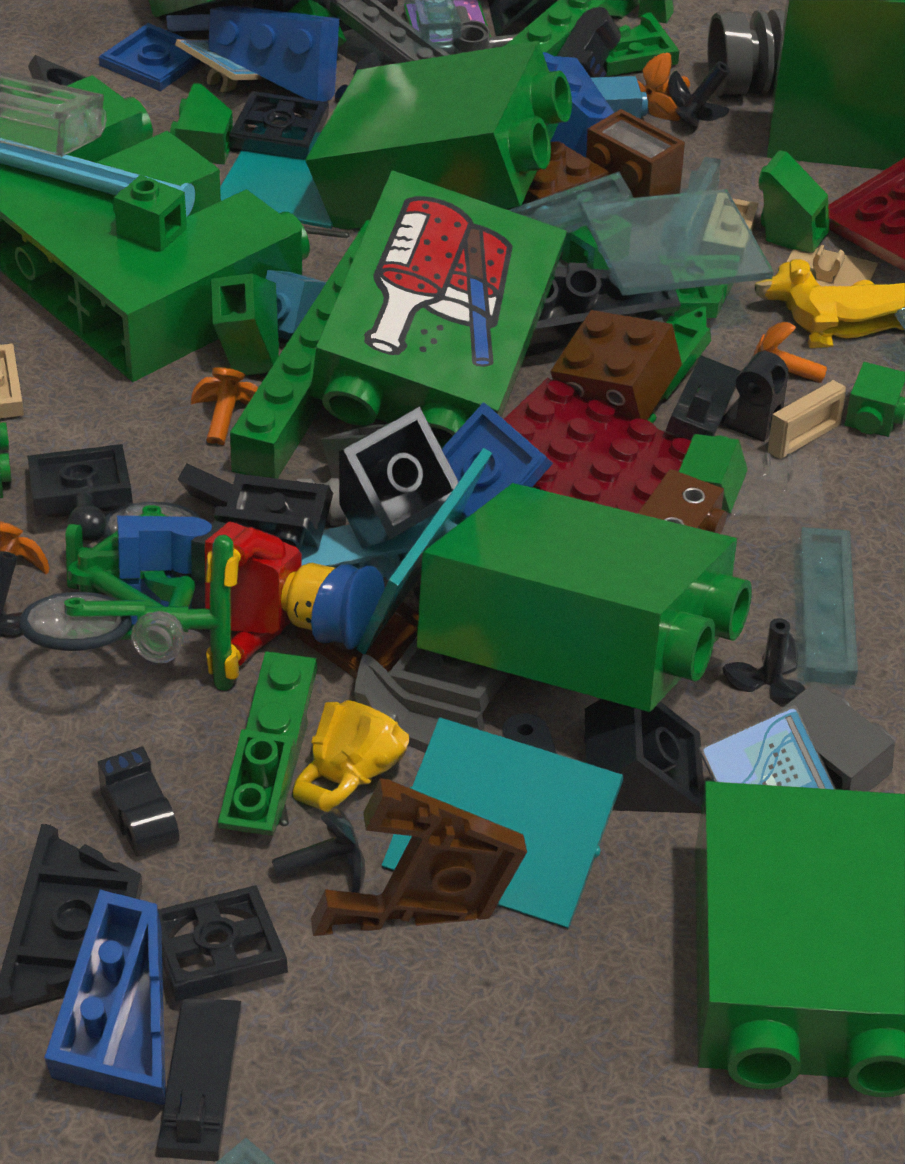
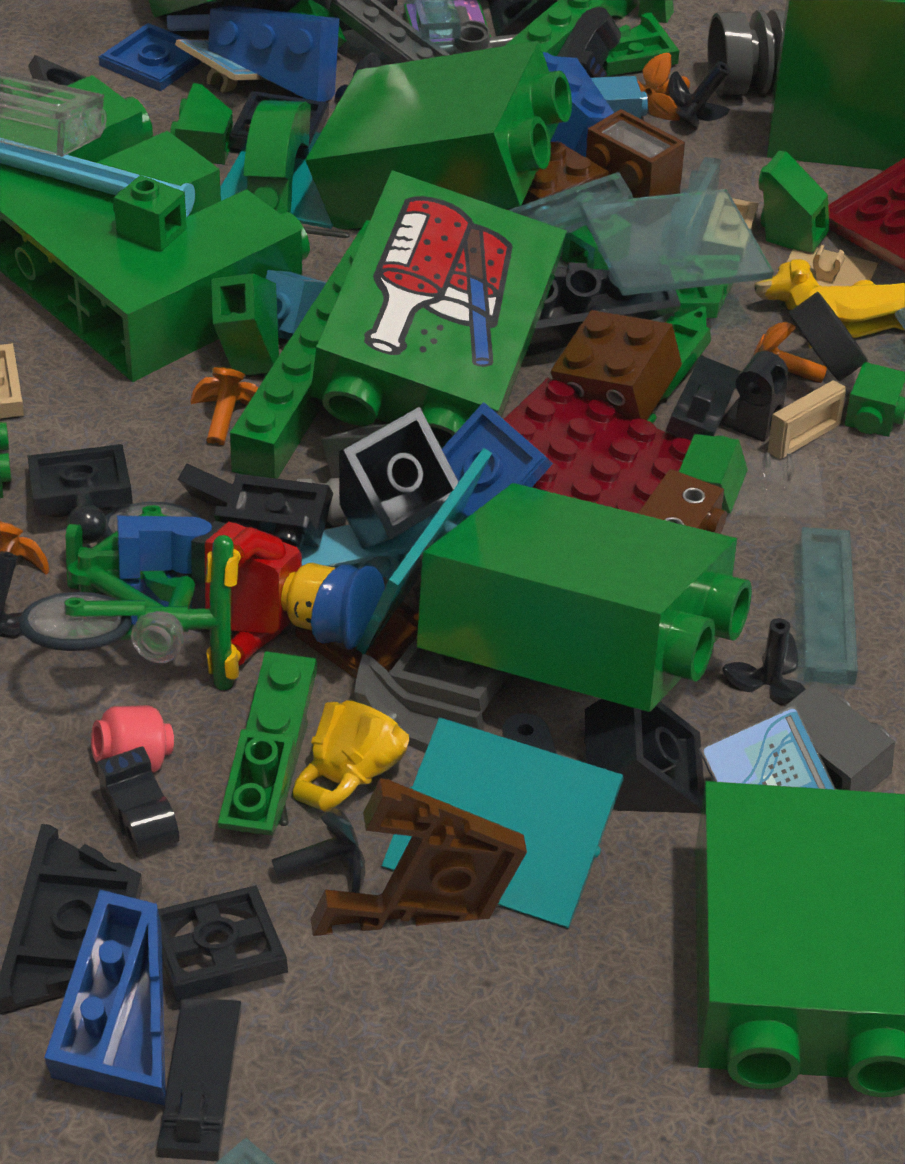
none -> coral head [91,705,174,773]
none -> green arch [243,100,311,213]
none -> black tyre [789,292,868,381]

